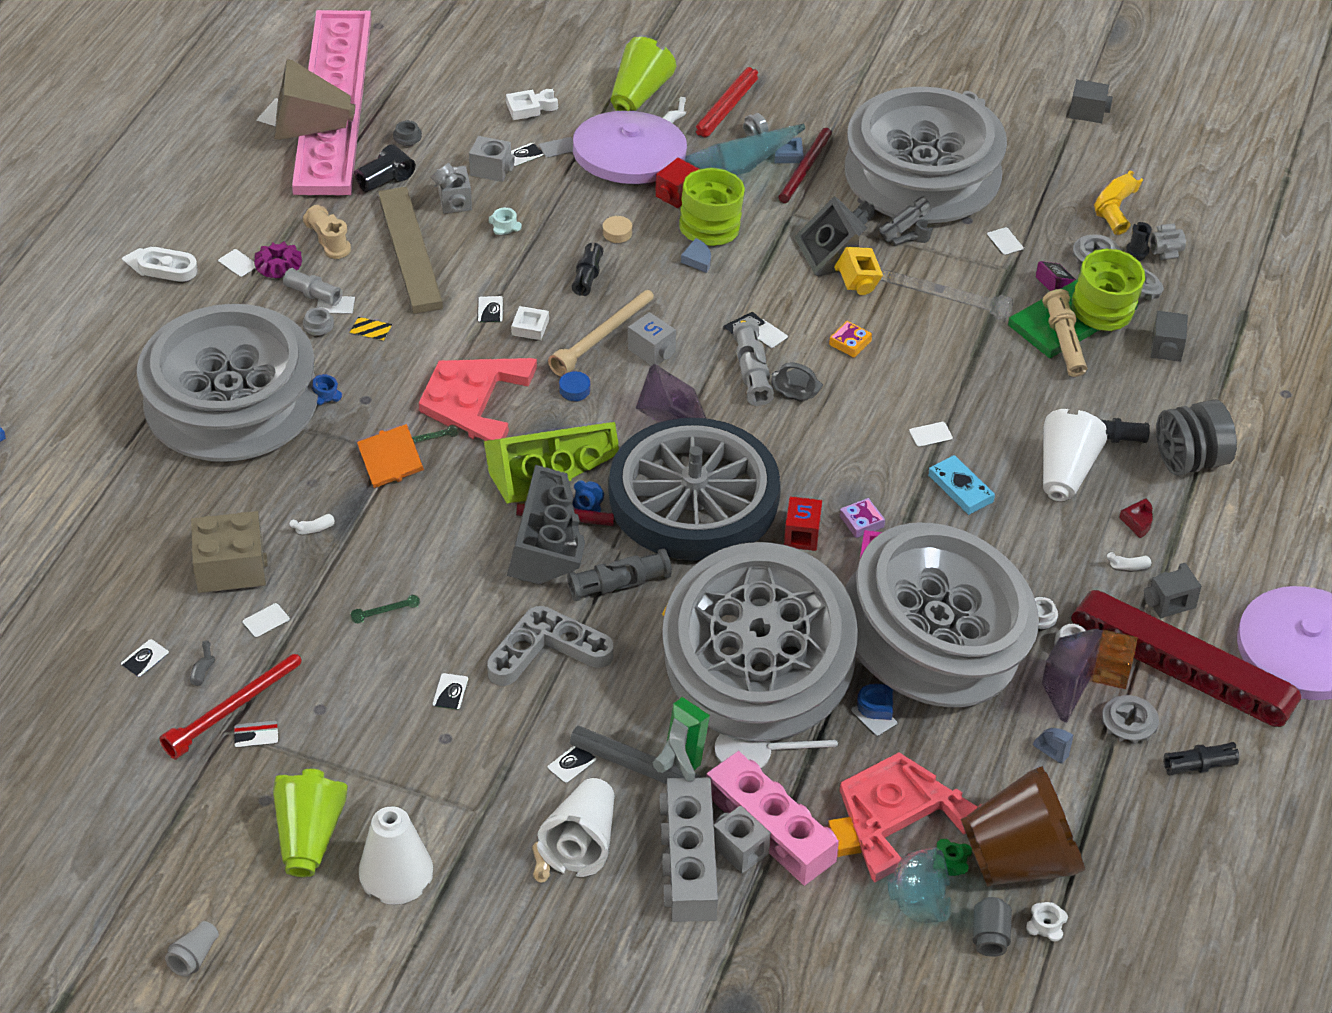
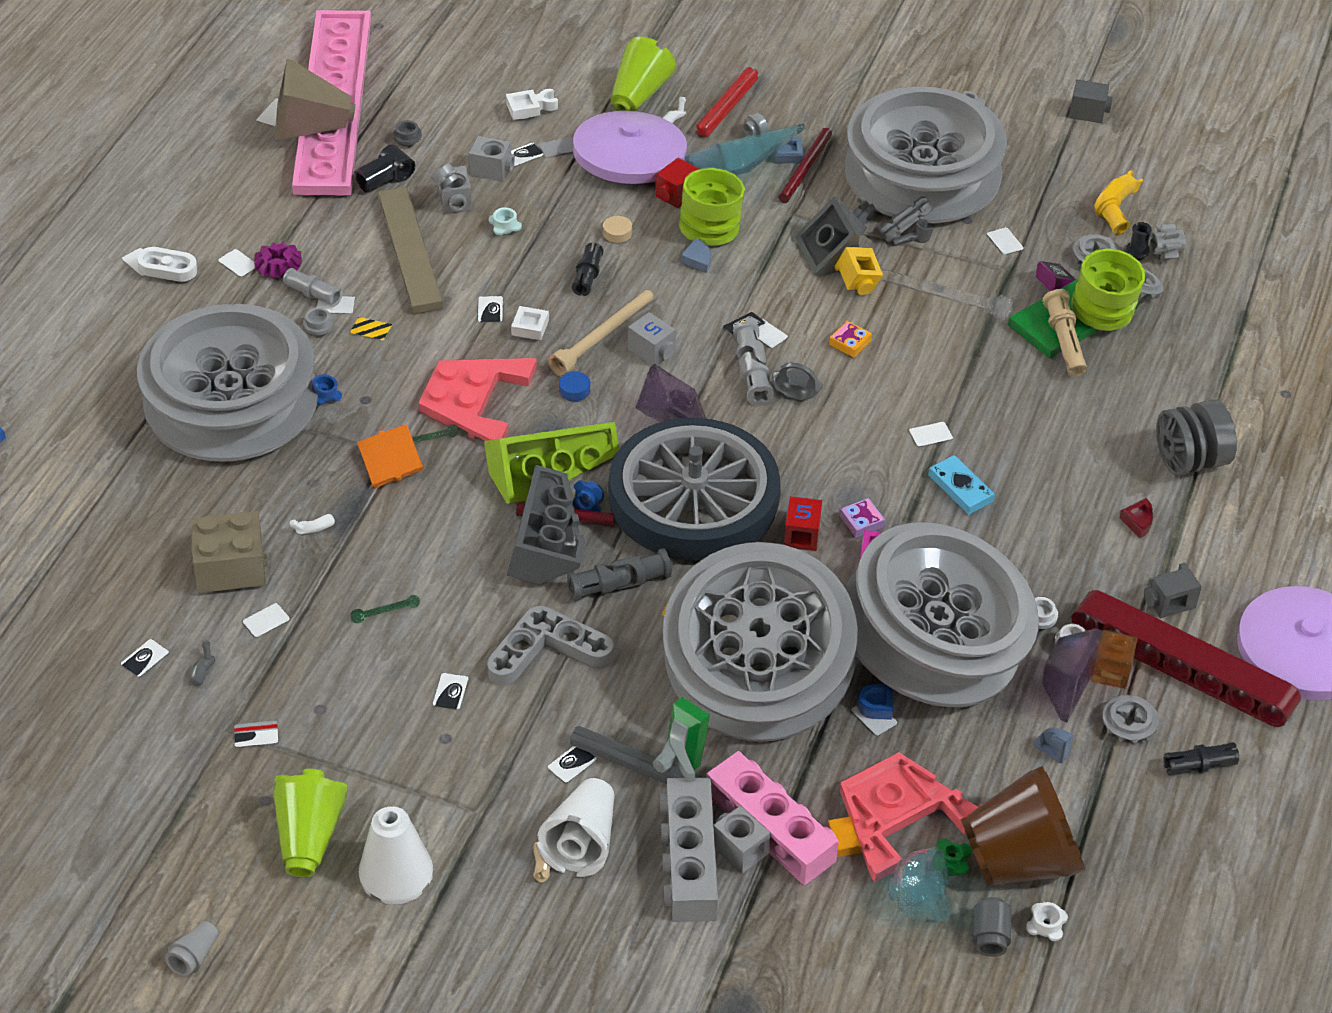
red piece [159,654,302,760] -> none
tan connector [303,205,351,259] -> none
white piece [715,734,838,768] -> none
white cone [1043,409,1108,501] -> none
black pin [1101,418,1150,443] -> none
white piece [1107,552,1151,571] -> none
dark grey brick [1150,311,1188,362] -> none

